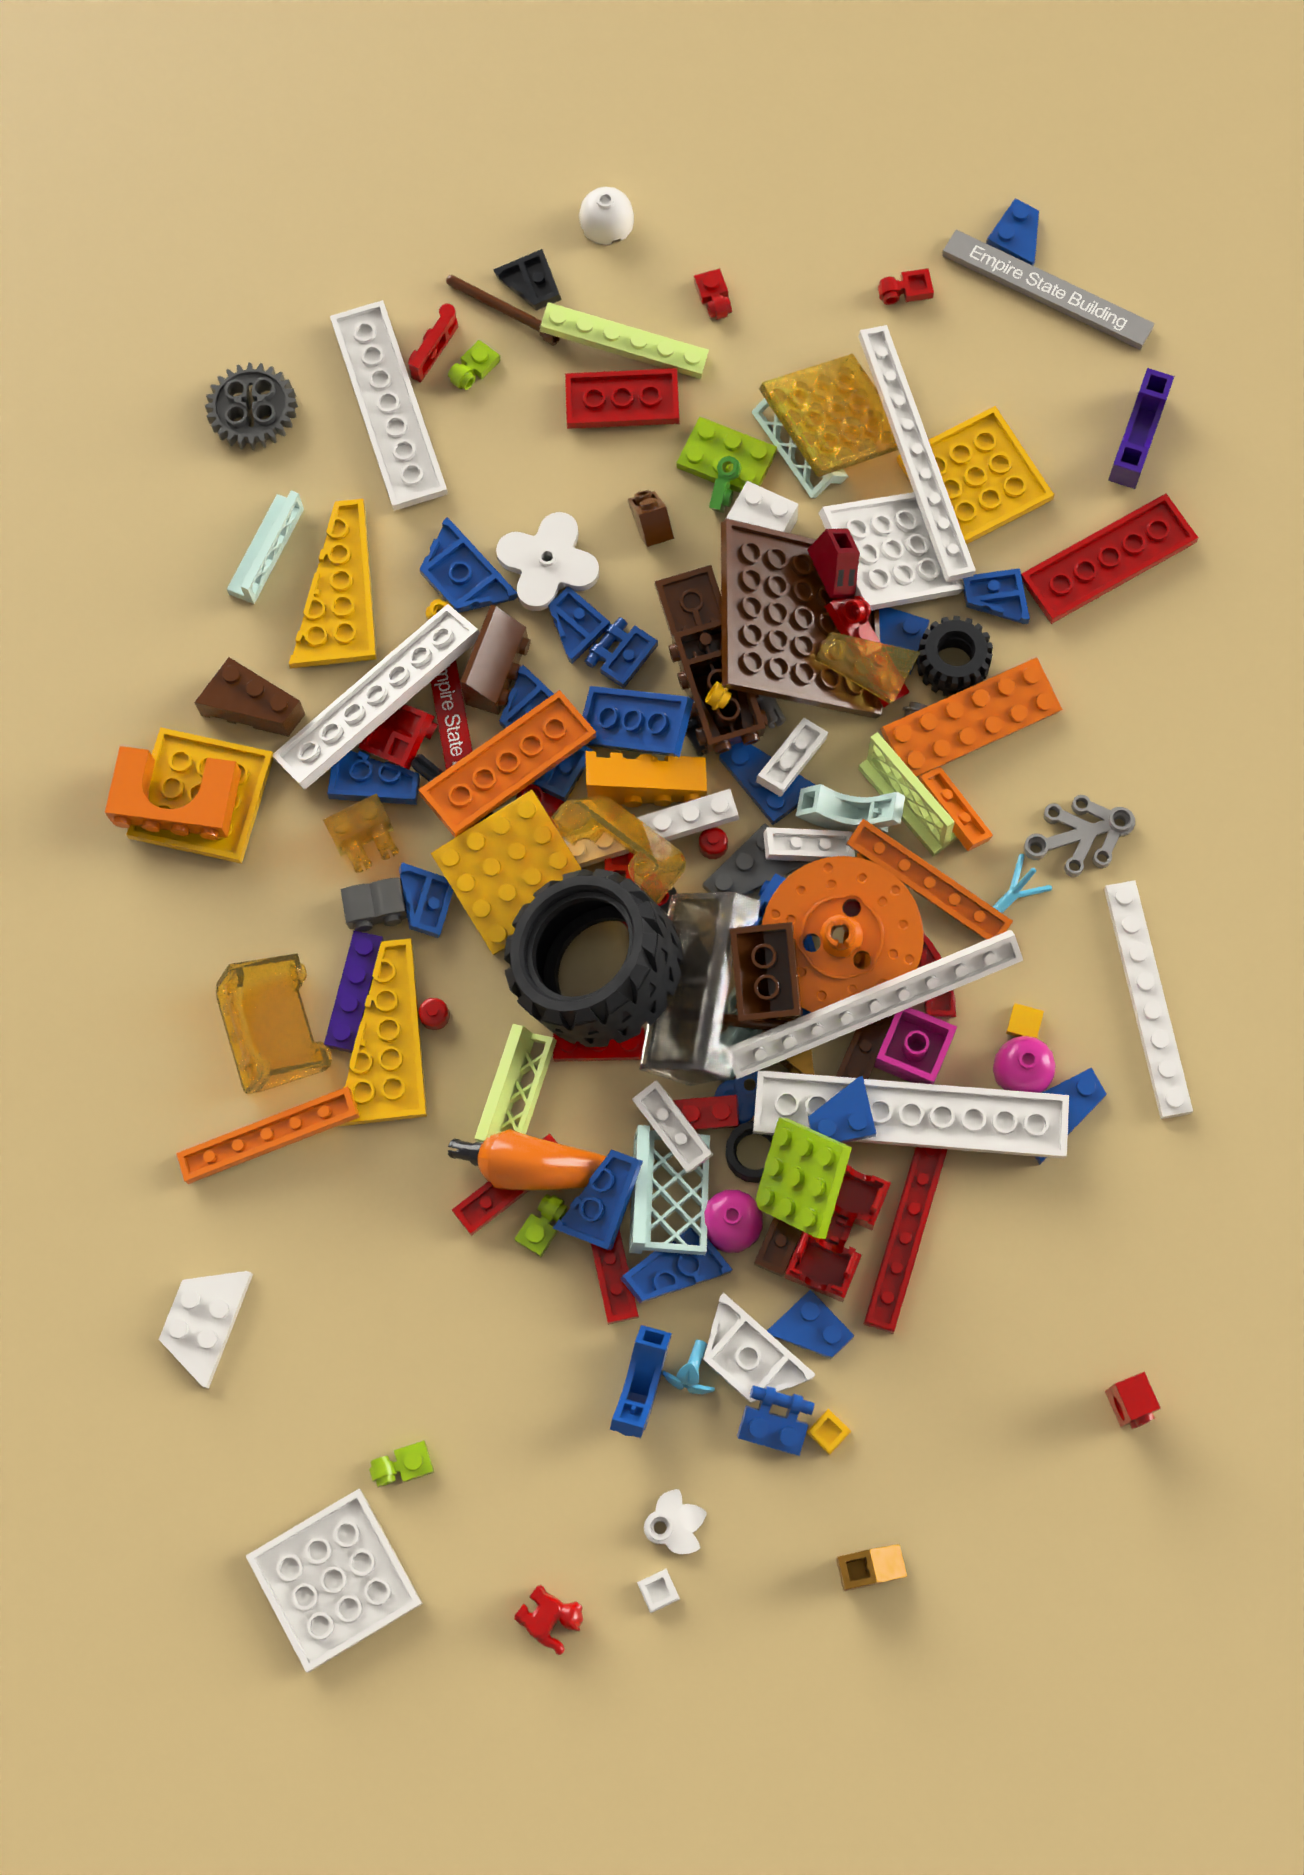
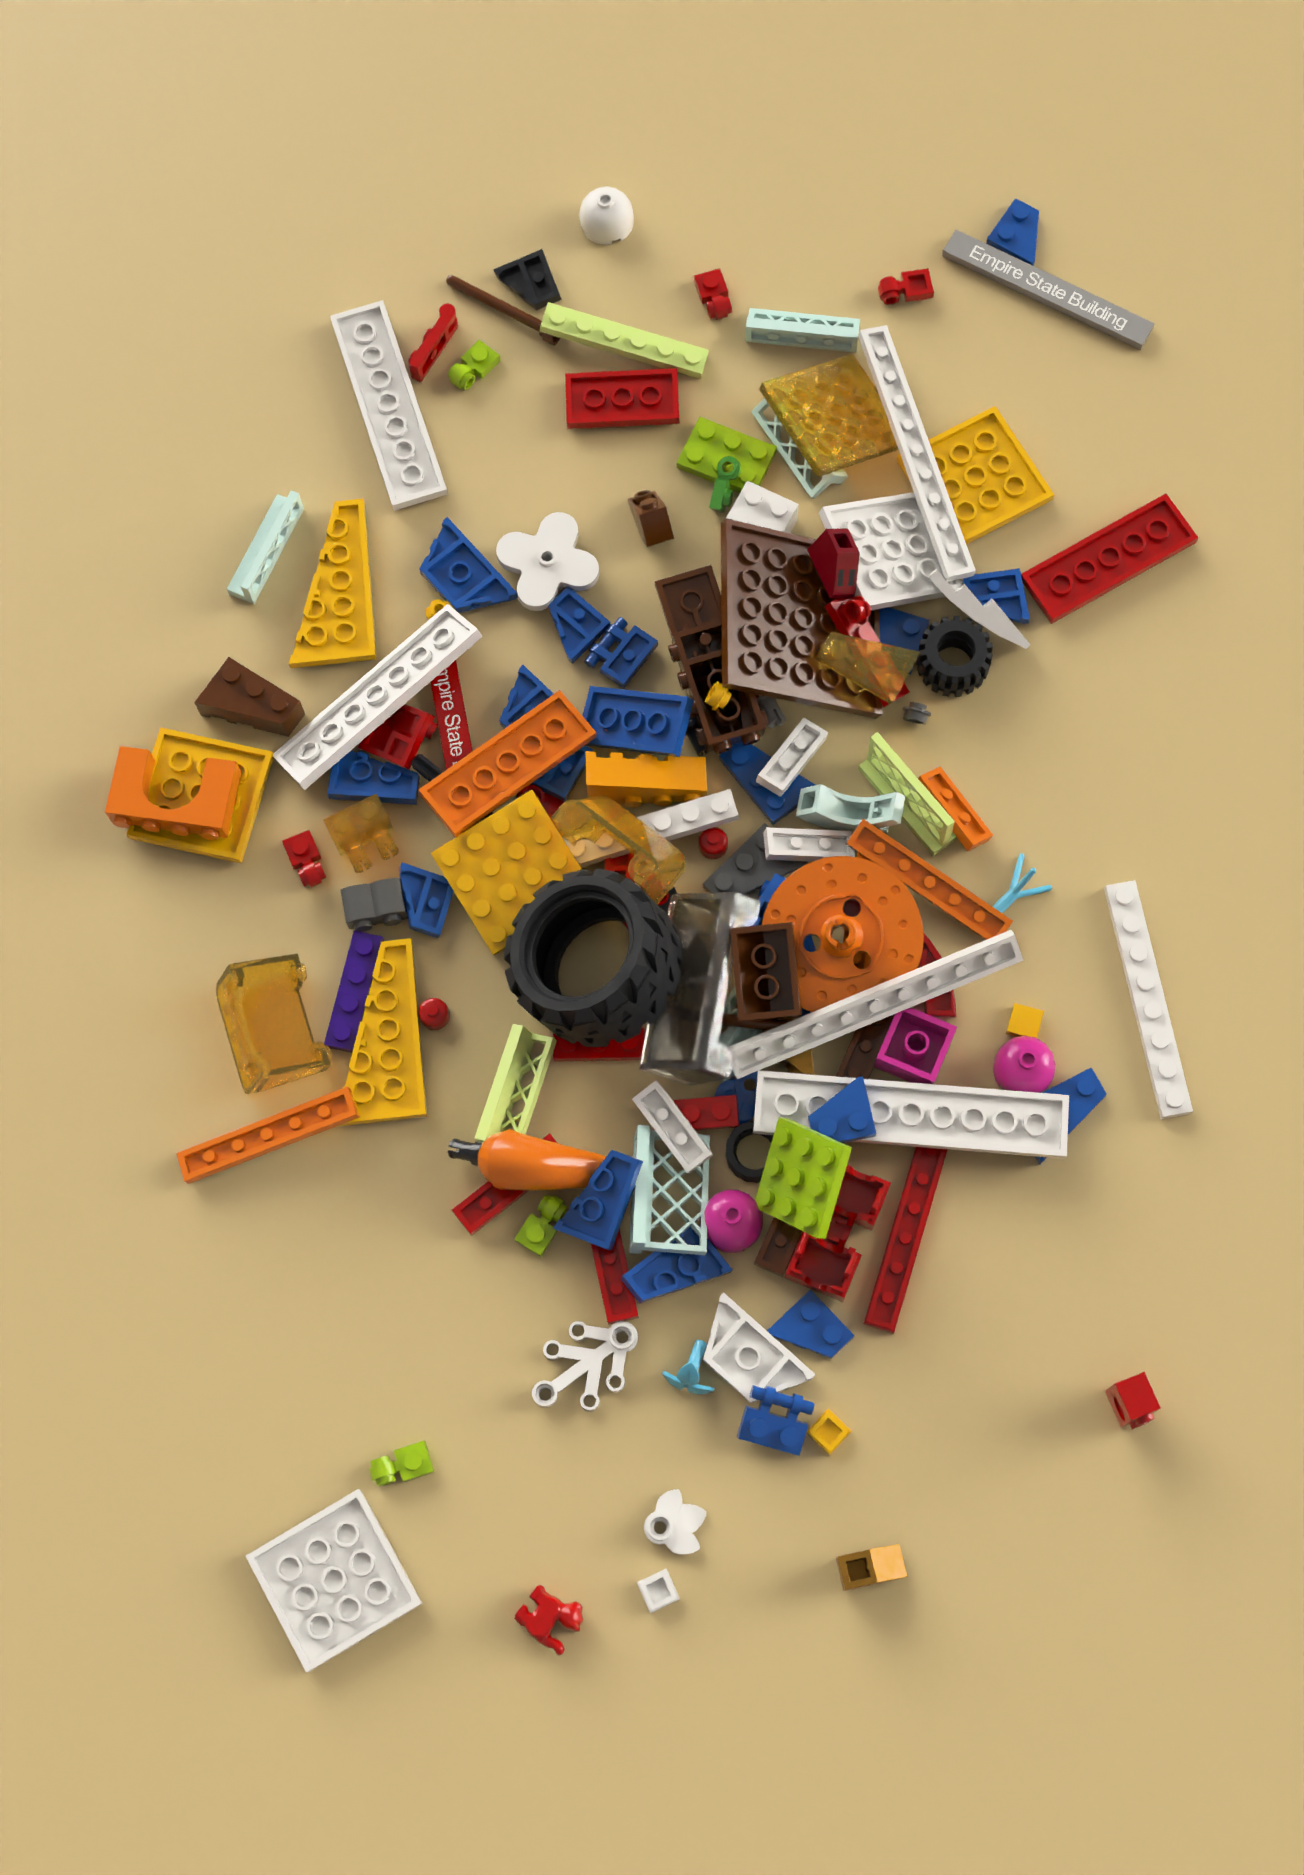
white wing [159,1271,253,1389] -> none
dark grey gear [205,362,298,450] -> none
reddish brown slope [460,605,531,715] -> none
blue arch [610,1325,672,1438] -> none
orange plate [880,657,1063,777] -> none
light grey plant [1024,795,1135,877] -> none
dark purple arch [1108,368,1175,489] -> none
none -> red plate [282,830,326,887]
none -> white plant [532,1321,638,1412]
none -> light aqua fence [746,308,860,353]
none -> white slope [928,569,1030,649]

